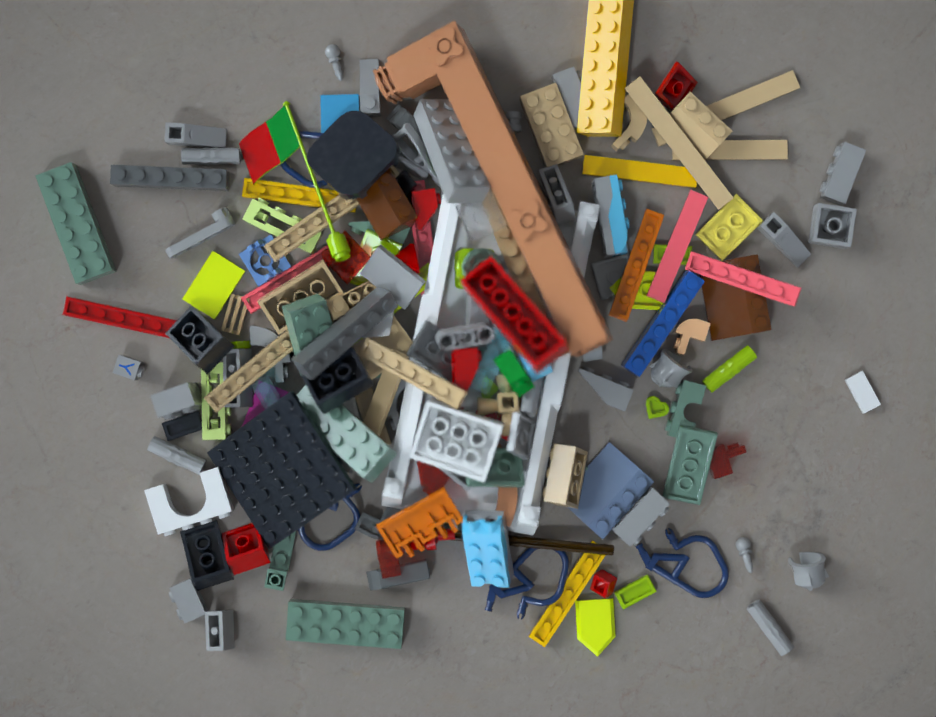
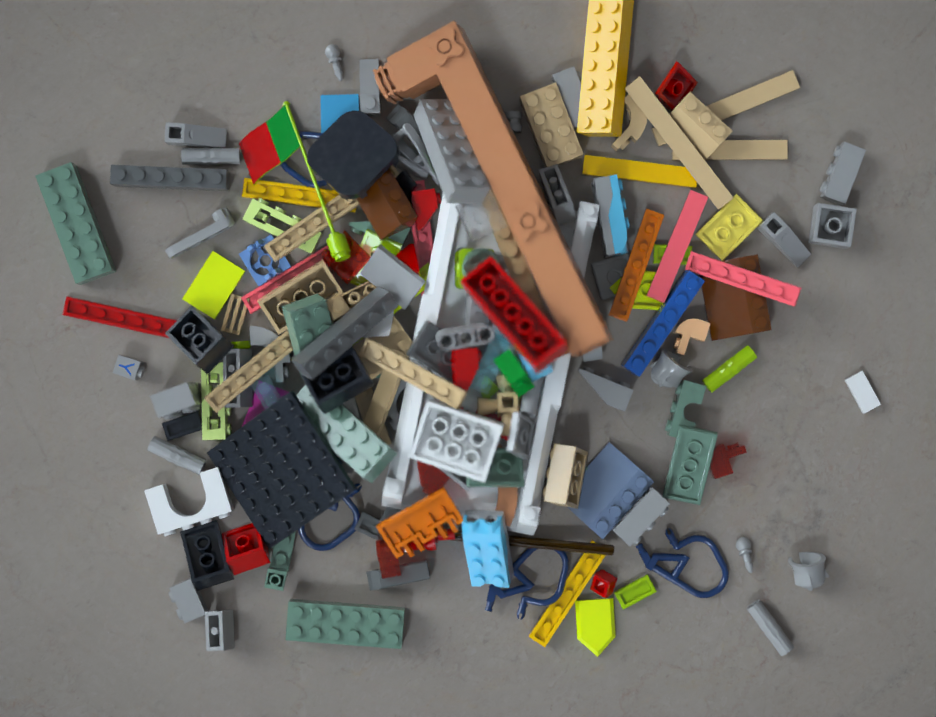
lime tile [645,396,669,419] -> none

